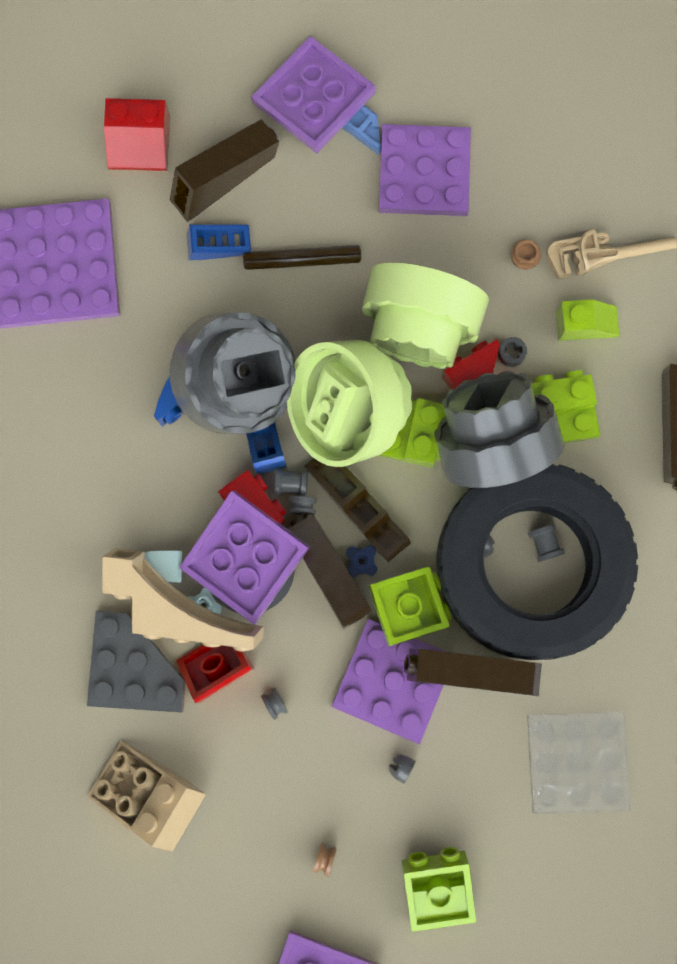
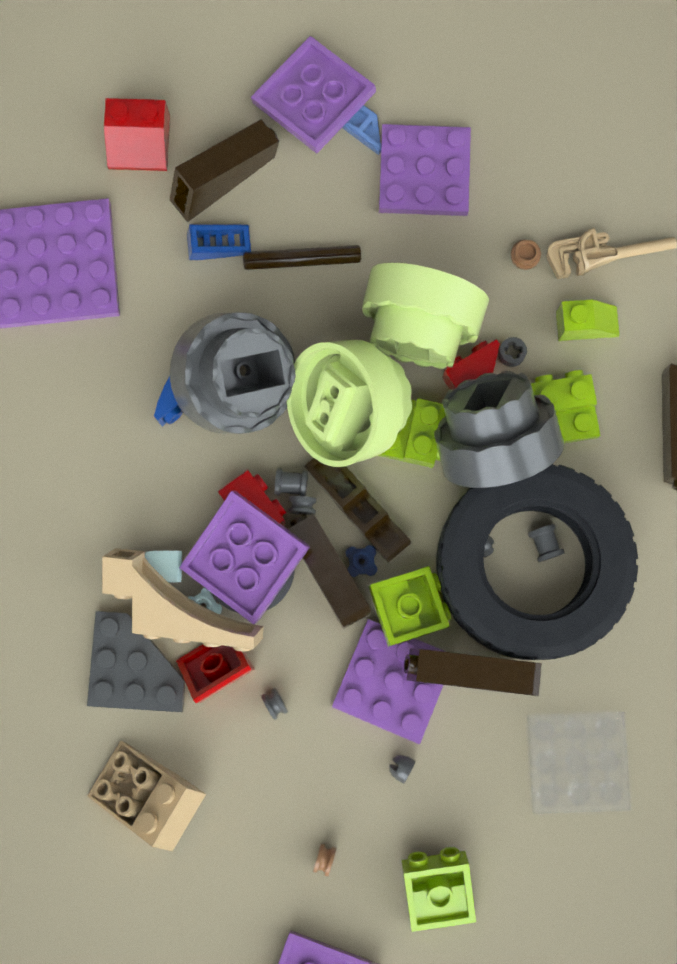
blue slope [246,422,287,475] -> none

